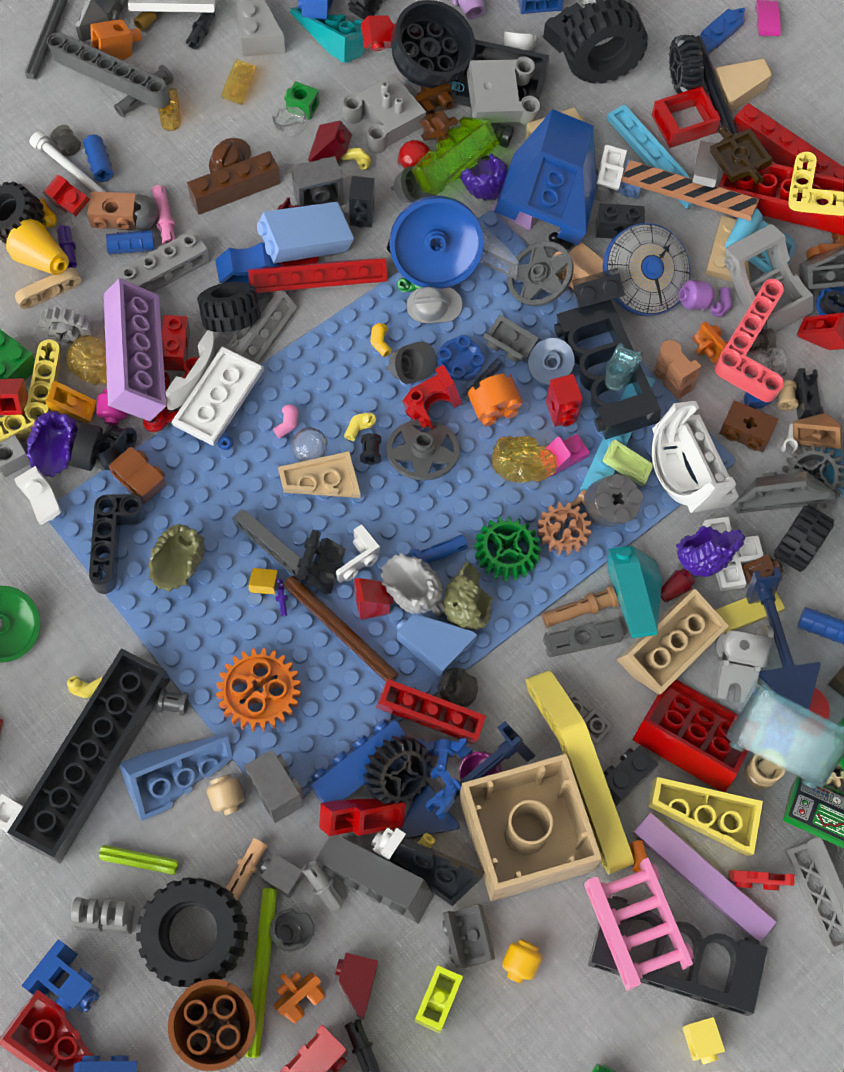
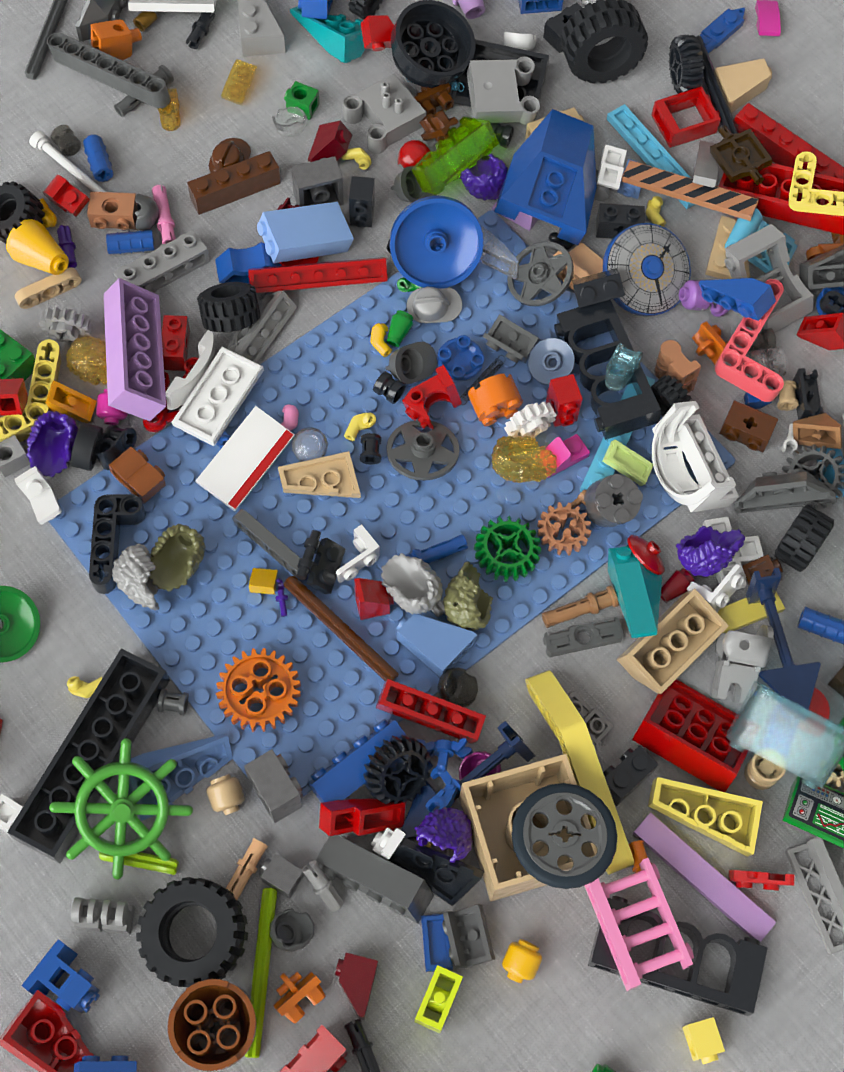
none -> bright green piece [49,738,193,880]
none -> light grey piece [112,544,159,610]
none -> white tile [196,406,295,511]
none -> black wheel [373,371,406,404]
none -> green cone [386,310,414,347]
none -> dark purple piece [414,807,473,863]
none -> blue tile [421,914,453,972]
none -> white gear [504,402,557,442]
none -> wedge [511,783,618,889]
none -> red dish [627,535,665,575]
none -> light yellow arm [645,196,666,227]
none -> black tyre [651,375,692,417]
none -> white bracket [687,564,746,612]
none -> blue slope [699,278,776,321]

